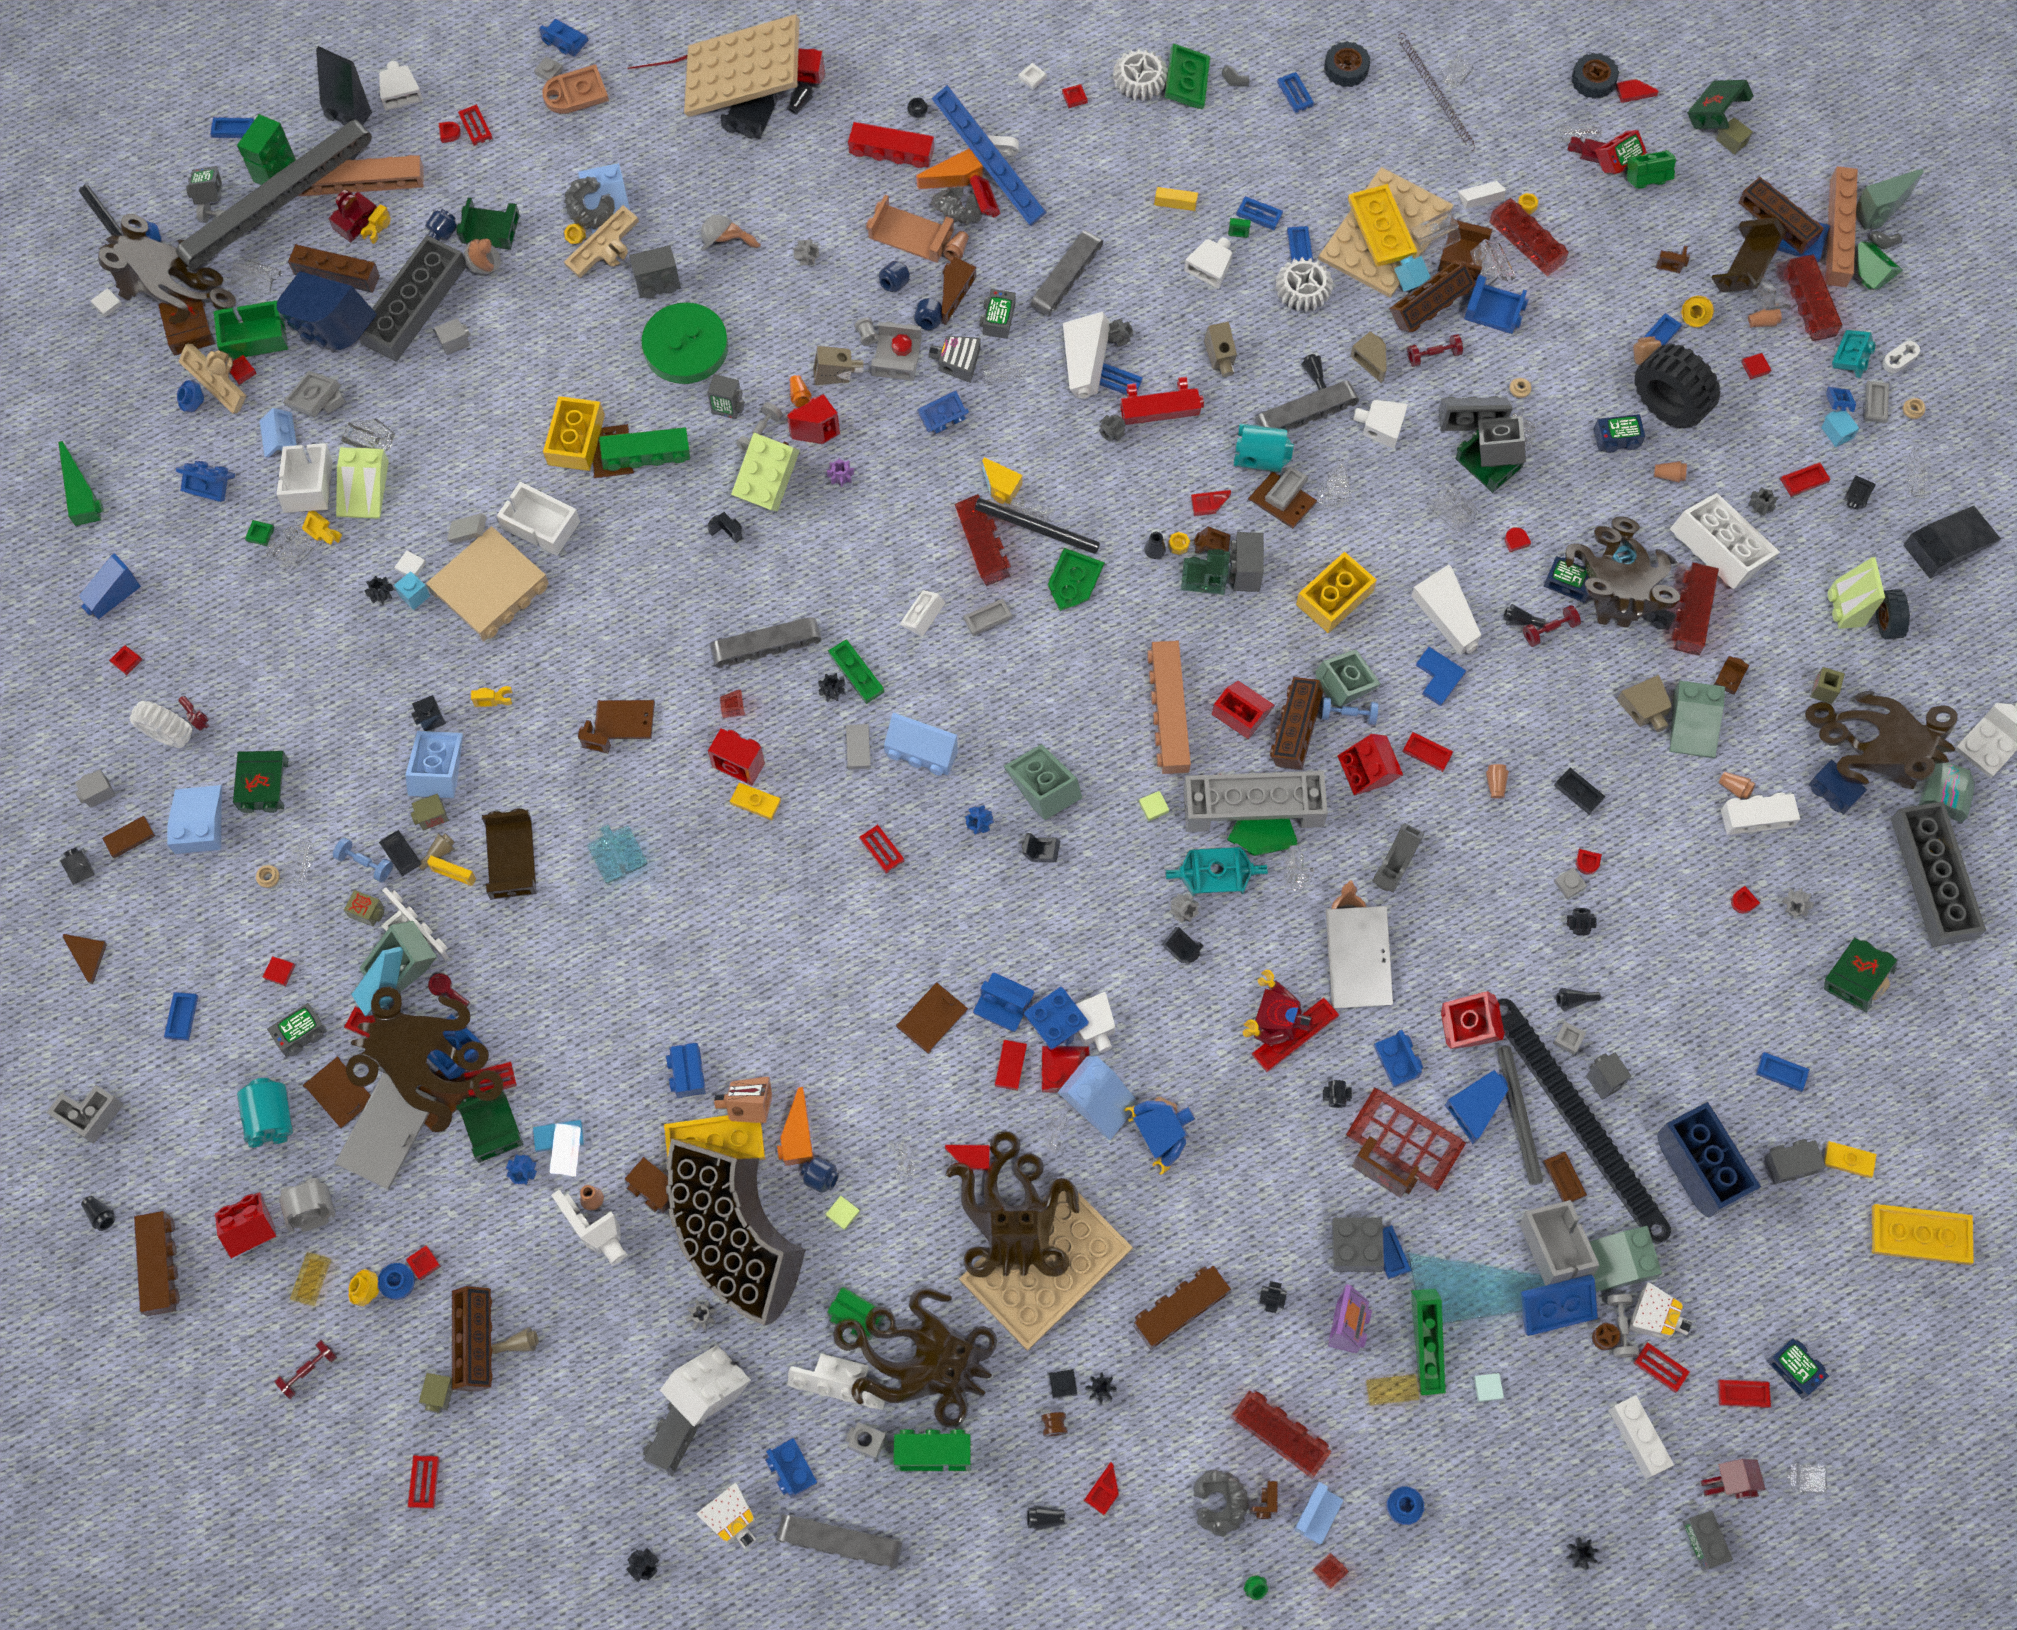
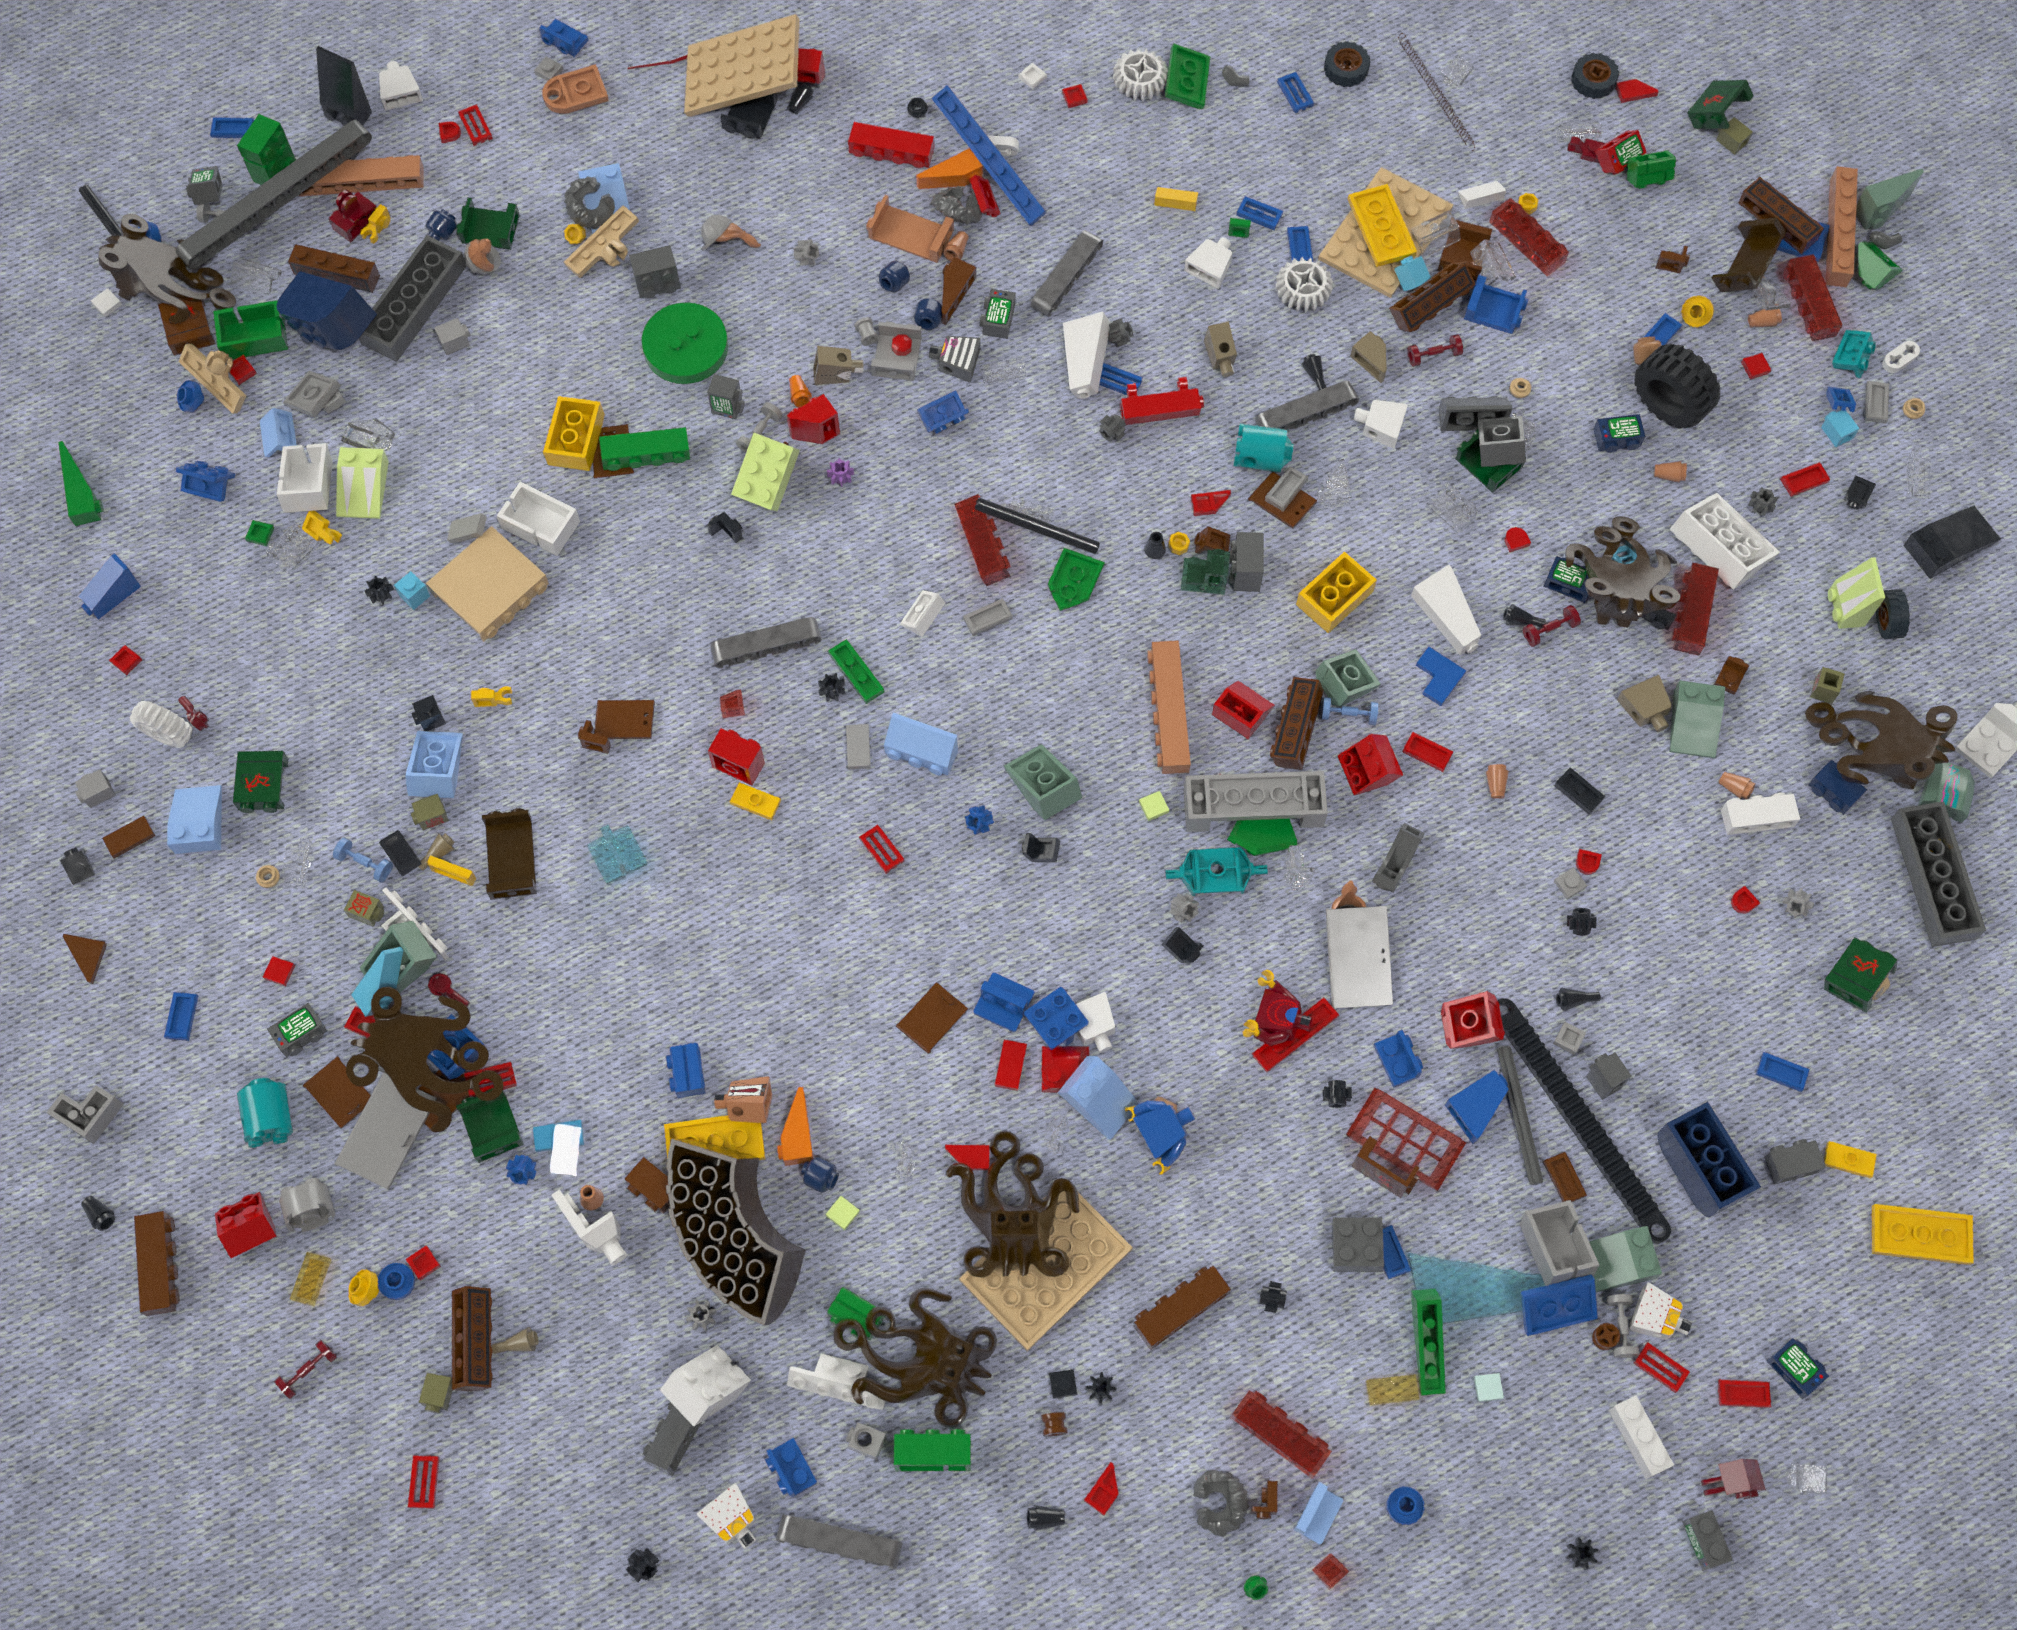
white tile [394,551,426,577] -> none
yellow slope [982,457,1023,505] -> none
medium lavender slope [1328,1284,1372,1354] -> none

